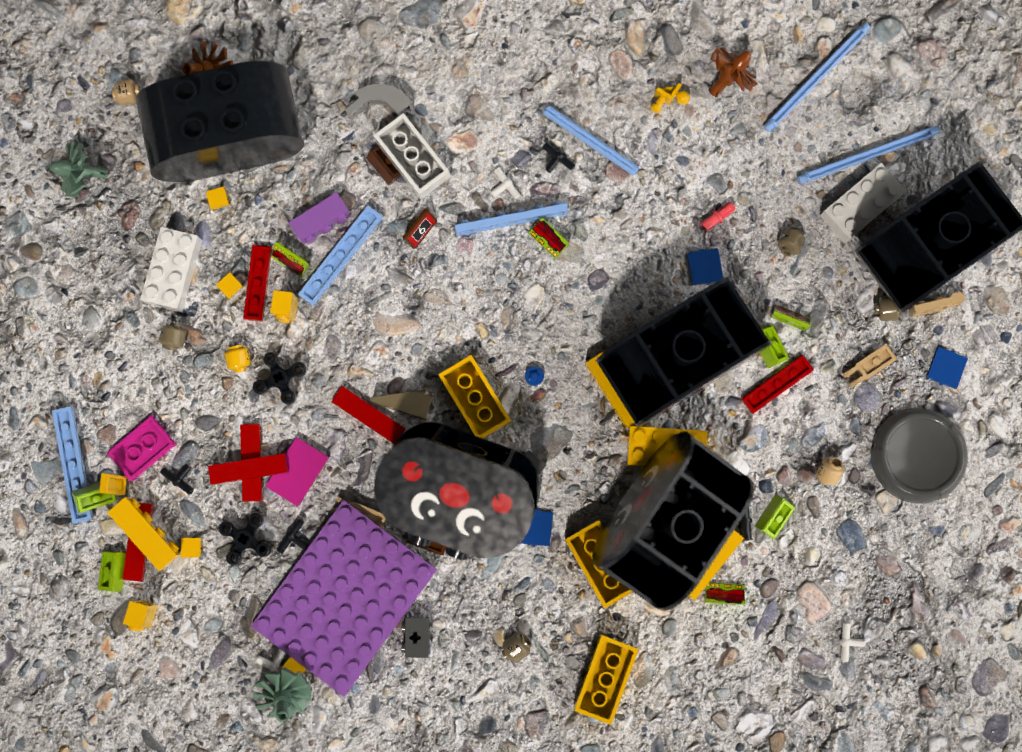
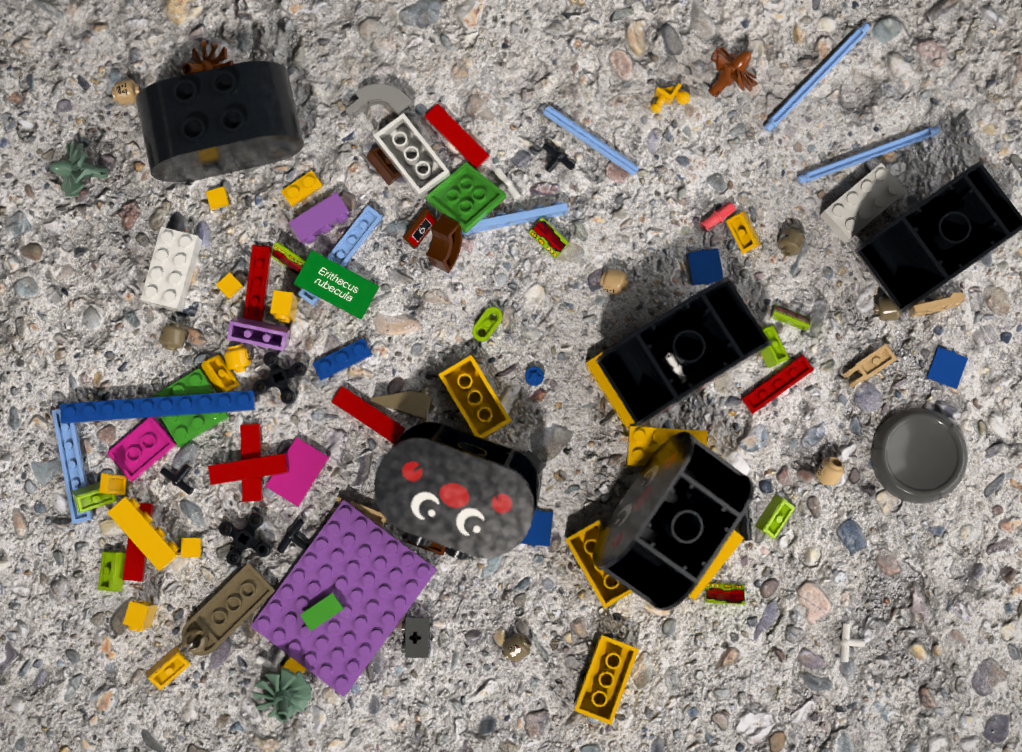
none -> blue plate [60,390,256,424]
none -> yellow slope [146,647,191,690]
none -> bright green plate [150,368,229,447]
none -> dark tan plate [182,563,276,656]
none -> yellow slope [200,354,240,393]
none -> medium lavender brick [227,316,291,351]
none -> yellow plate [281,170,323,208]
none -> green tile [293,250,379,320]
none -> bright green tile [300,592,344,631]
none -> blue plate [312,338,373,381]
none -> red tile [424,103,490,170]
none -> bright green plate [426,162,506,233]
none -> reddish brown brick [426,215,462,273]
none -> lime plate [472,307,503,342]
none -> tan head [600,268,630,296]
none -> white piece [662,353,687,383]
none -> yellow slope [726,211,762,254]

